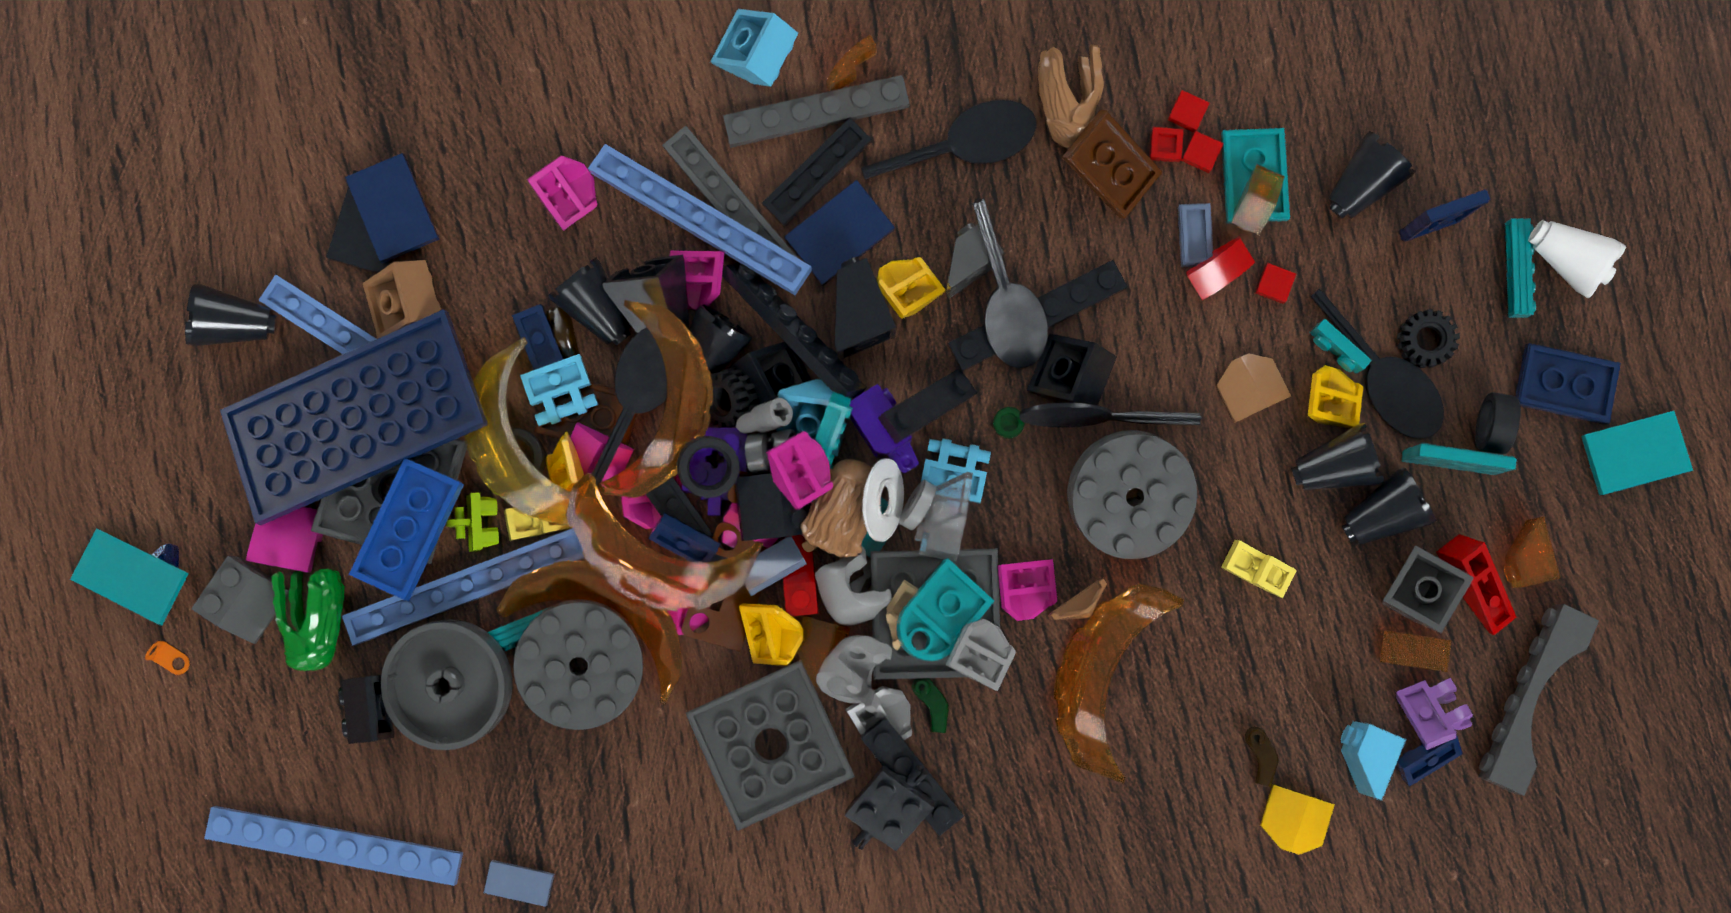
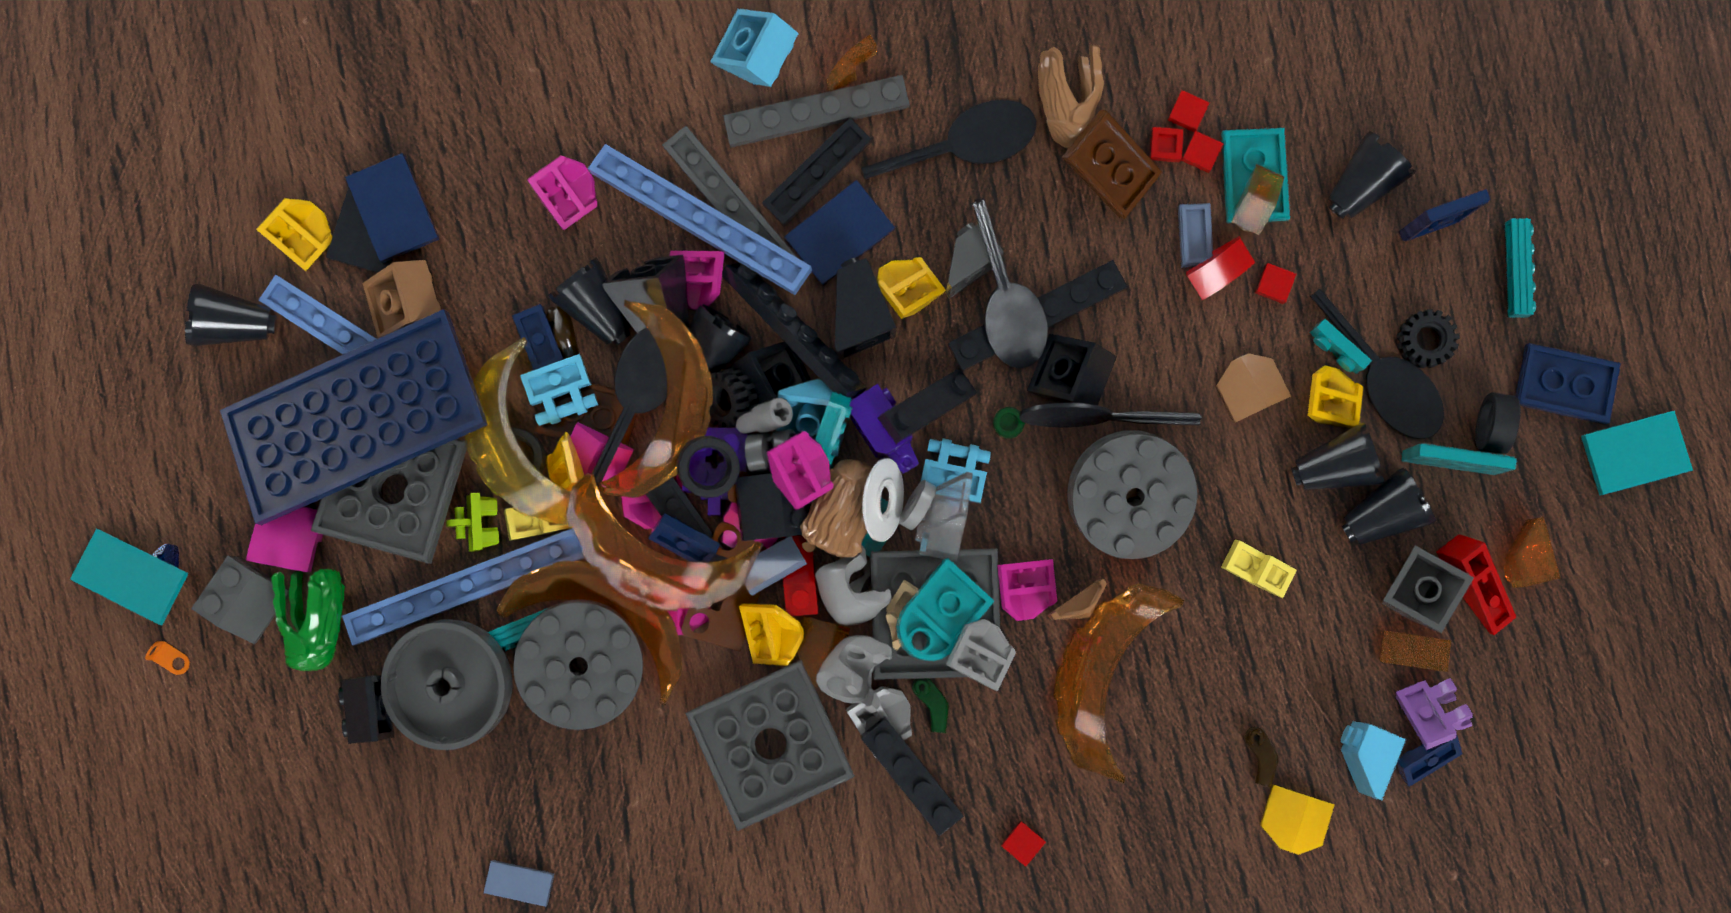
medium blue plate [204,806,463,886] -> none
blue plate [349,458,464,601] -> none
black plate [844,765,935,851] -> none
dark grey arch [1479,604,1599,796] -> none
white cone [1528,220,1626,298] -> none
none -> yellow slope [256,198,333,271]
none -> red tile [1001,821,1046,867]

